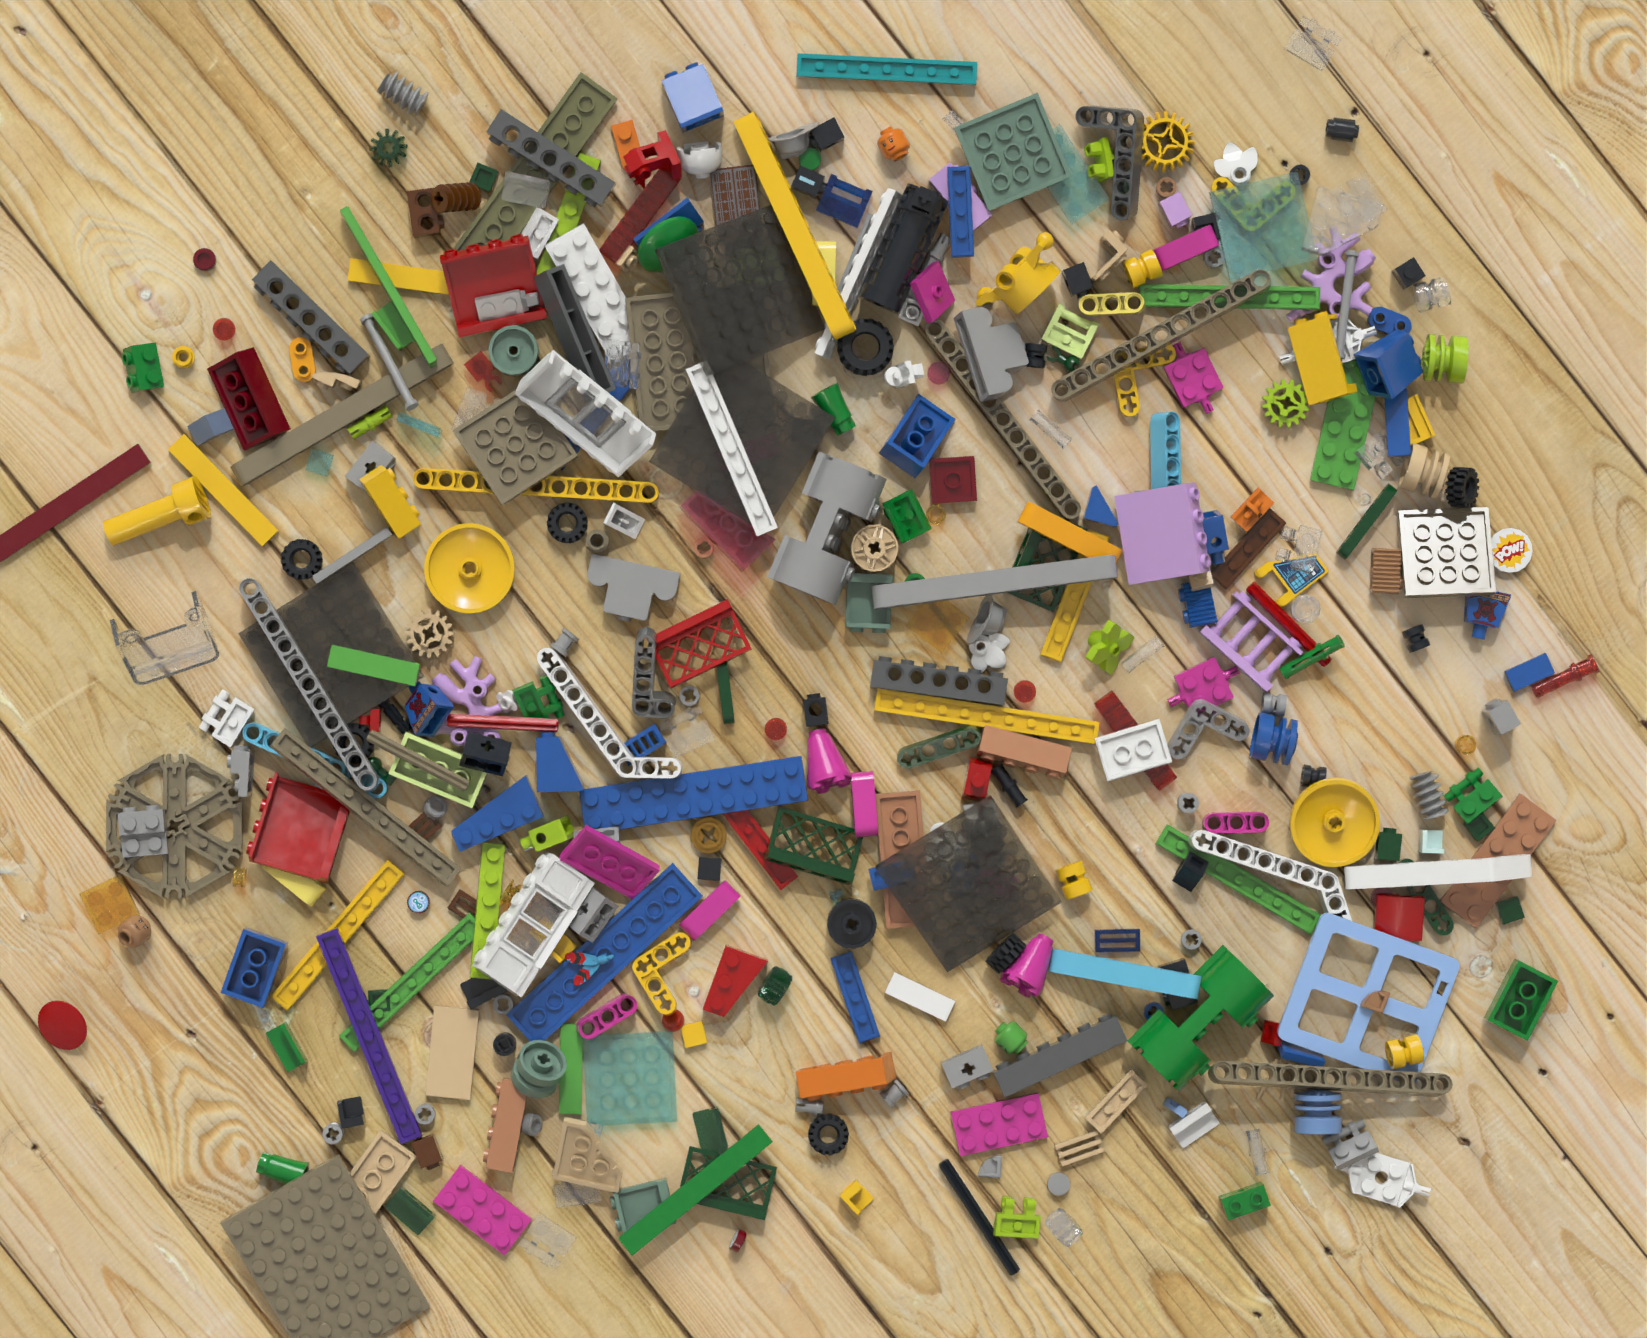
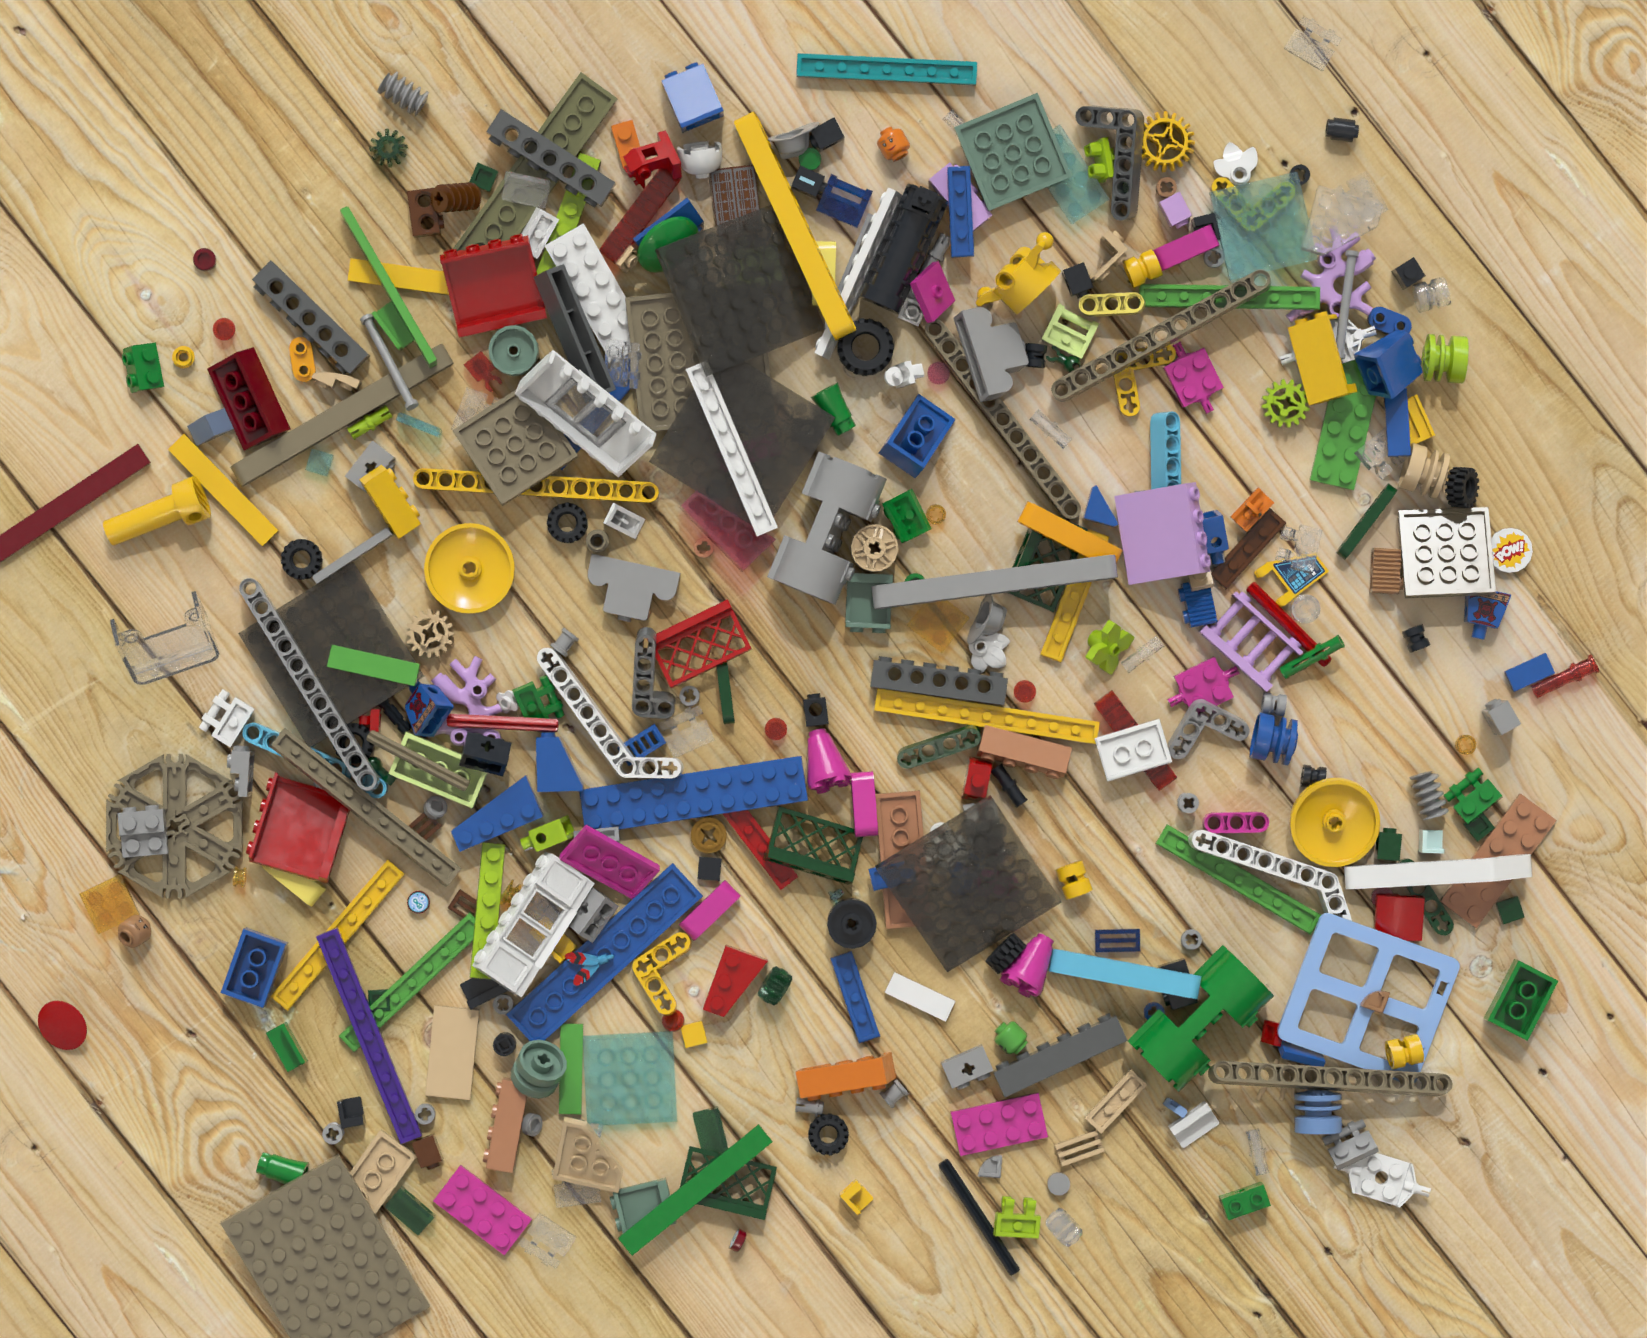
light grey hinge [475,289,539,321] -> none
dark pink beam [576,994,637,1039] -> none
dark red plate [929,456,977,504] -> none
black brick [1172,851,1209,892] -> none

